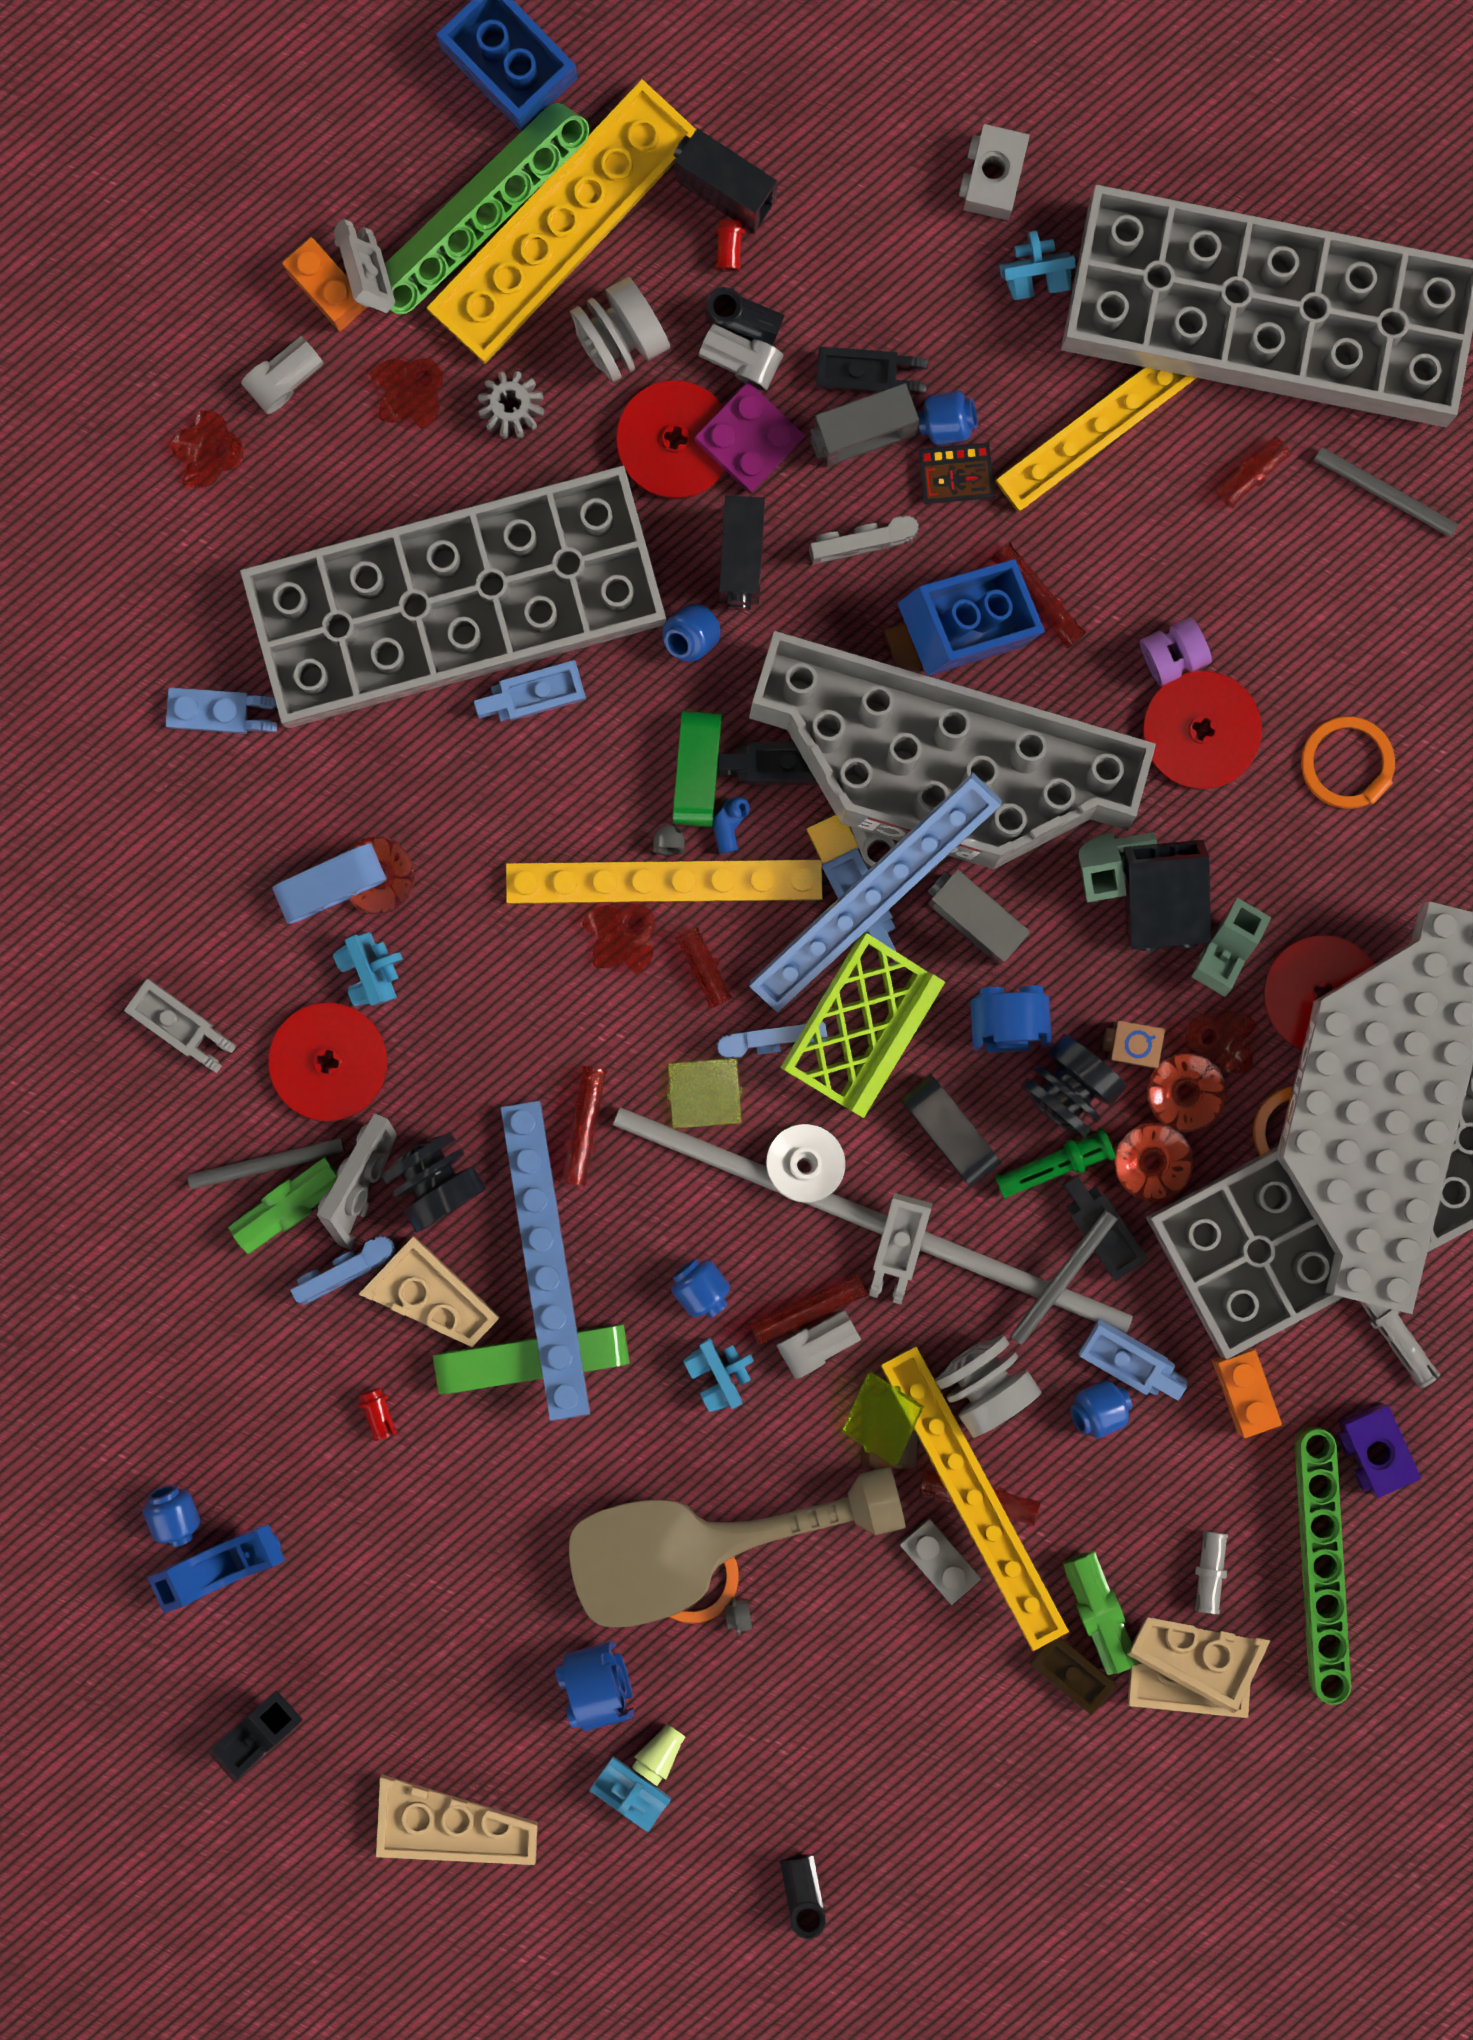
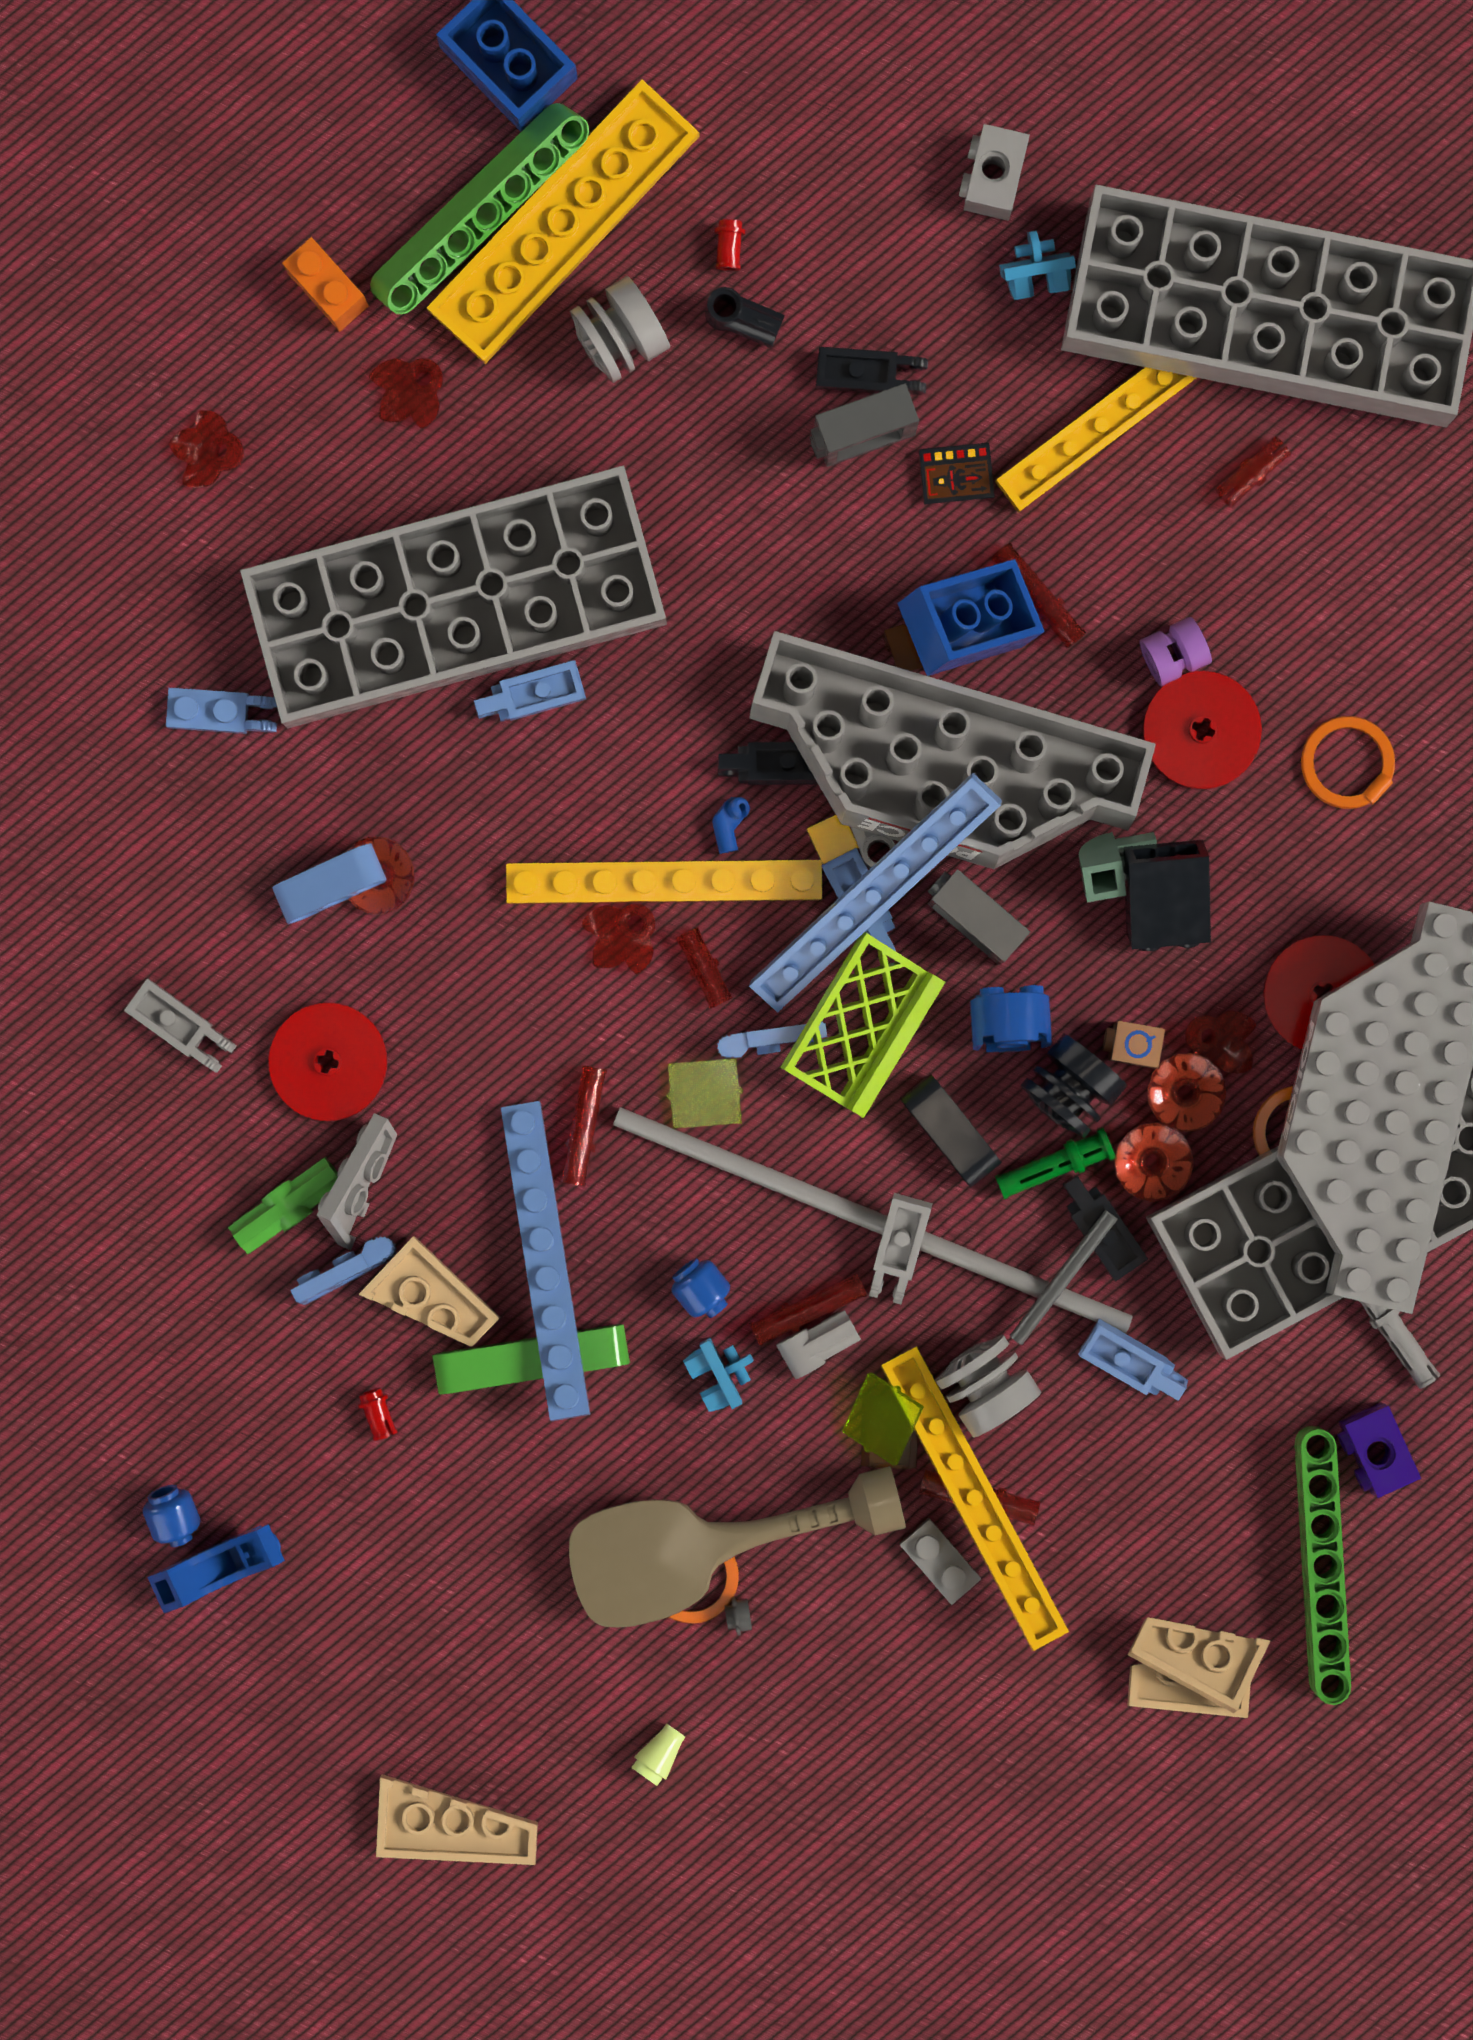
dark grey bar [187,1138,345,1190] -> none
black brick [207,1690,303,1782] -> none
light grey piece [241,336,324,414] -> none
light grey hinge [333,219,396,313] -> none
dark azure hips [333,932,403,1006] -> none
black wheel [381,1132,487,1233] -> none
light grey gear [478,371,544,439] -> none
blue brick [556,1641,634,1731] -> none
dark azure hips [590,1756,671,1832] -> none
red piece [616,380,725,499] -> none
dark grey hinge [653,824,685,856] -> none
blue head [662,604,721,662] -> none
black brick [673,128,777,233] -> none
green beam [673,710,722,828] -> none
magenta plate [694,381,805,494] -> none
light grey piece [699,324,784,391] -> none
black brick [719,495,765,610] -> none
white dish [766,1124,845,1203] -> none
black piece [780,1854,826,1939] -> none
light grey hinge [809,515,919,565] -> none
blue head [917,391,978,446] -> none
dark brown plate [1029,1637,1117,1716] -> none
bright green piece [1062,1550,1139,1675] -> none
blue head [1070,1380,1132,1439] -> none
sand green brick [1191,898,1271,997] -> none
light grey pin [1194,1531,1228,1614] -> none
orange brick [1212,1347,1282,1438] -> none
dark grey bar [1314,446,1458,537] -> none

